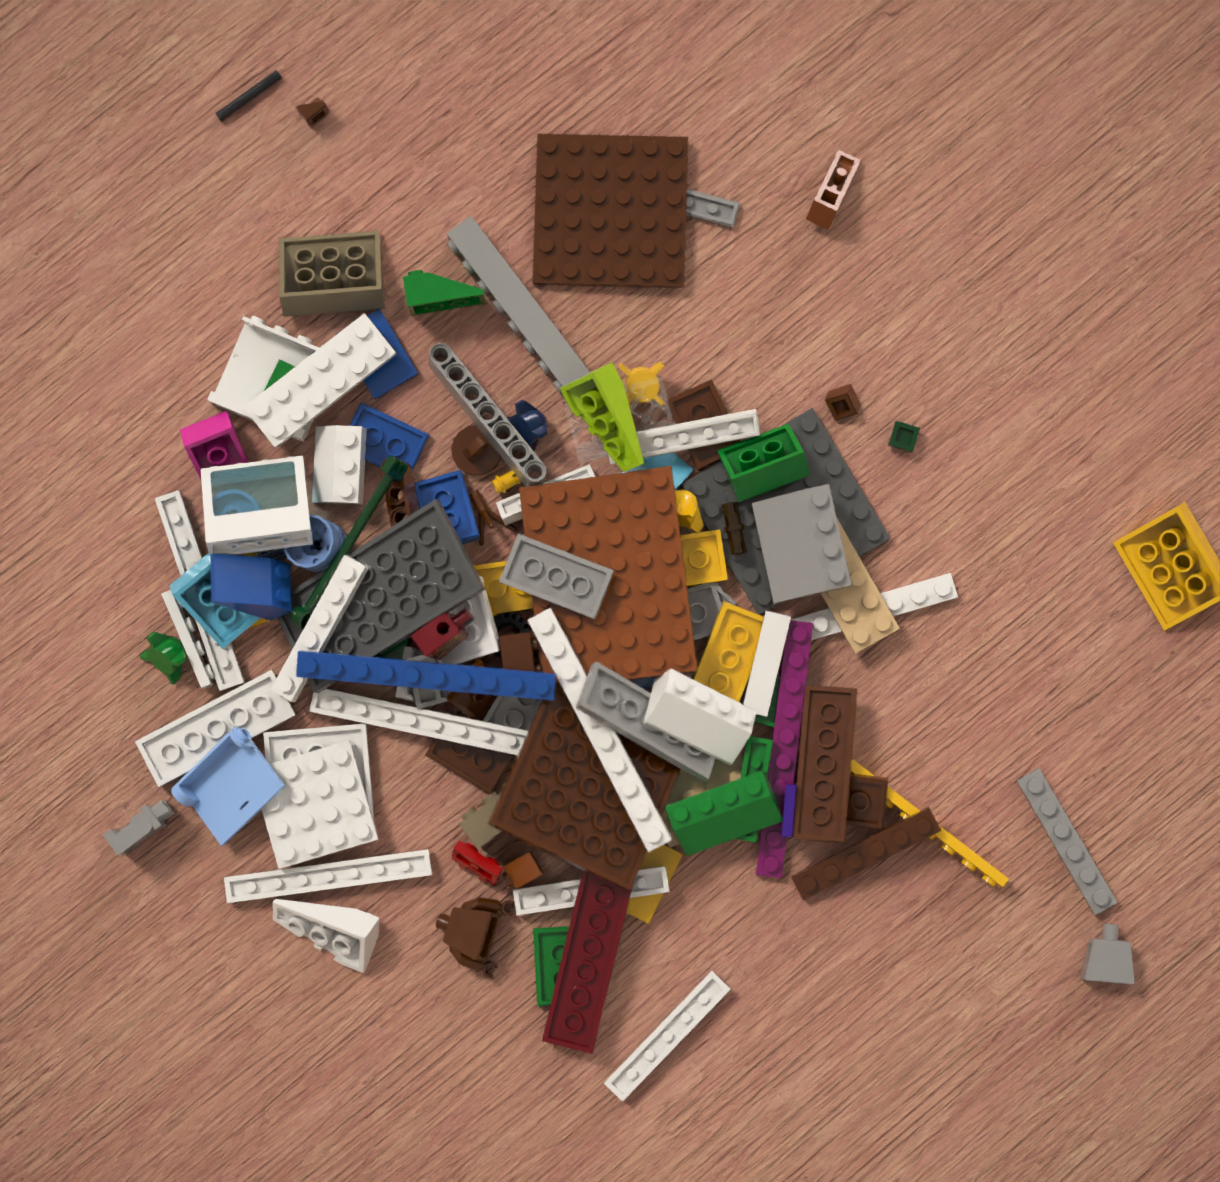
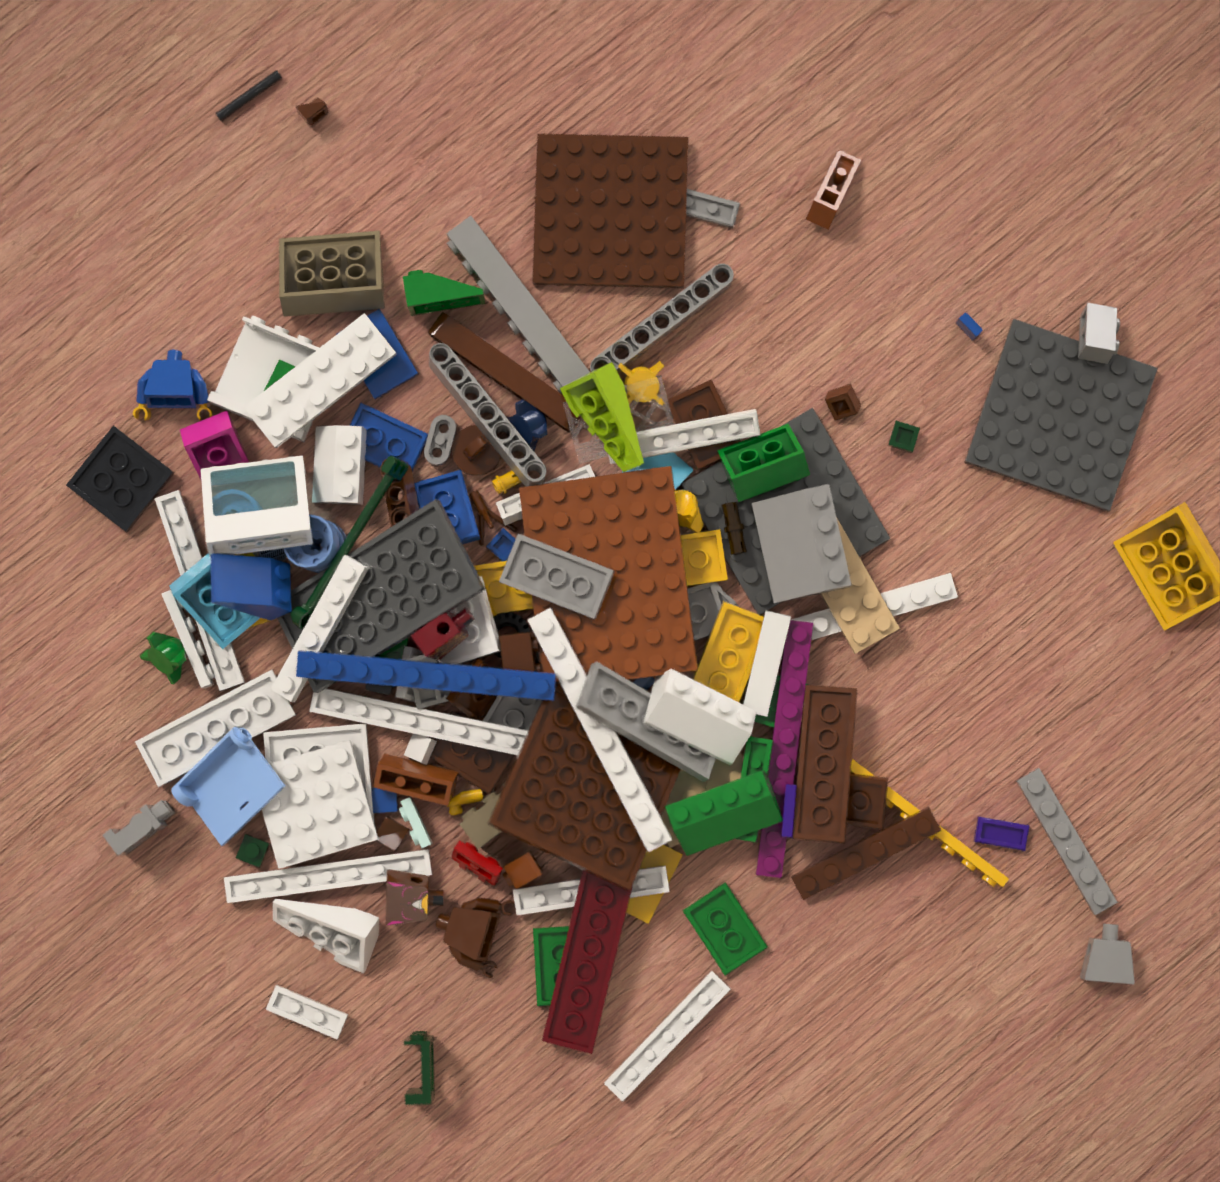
none -> black plate [66,425,174,533]
none -> blue torso [133,350,213,421]
none -> dark green plate [236,834,270,868]
none -> white plate [266,985,348,1039]
none -> black tile [365,683,394,696]
none -> blue tile [371,788,398,813]
none -> dark orange brick [373,754,459,806]
none -> reddish brown slope [376,816,410,852]
none -> reddish brown torso [386,869,444,925]
none -> light aqua plate [399,797,433,848]
none -> white tile [404,733,437,765]
none -> dark green panel [404,1031,435,1105]
none -> light grey plate [424,415,457,466]
none -> reddish brown beam [427,312,581,432]
none -> yellow arm [447,789,483,816]
none -> blue tile [486,528,516,561]
none -> light grey beam [590,264,734,372]
none -> green tile [682,882,768,976]
none -> blue tile [956,313,983,341]
none -> dark grey plate [964,319,1158,512]
none -> dark purple tile [973,817,1029,851]
none -> brick [1078,303,1120,364]

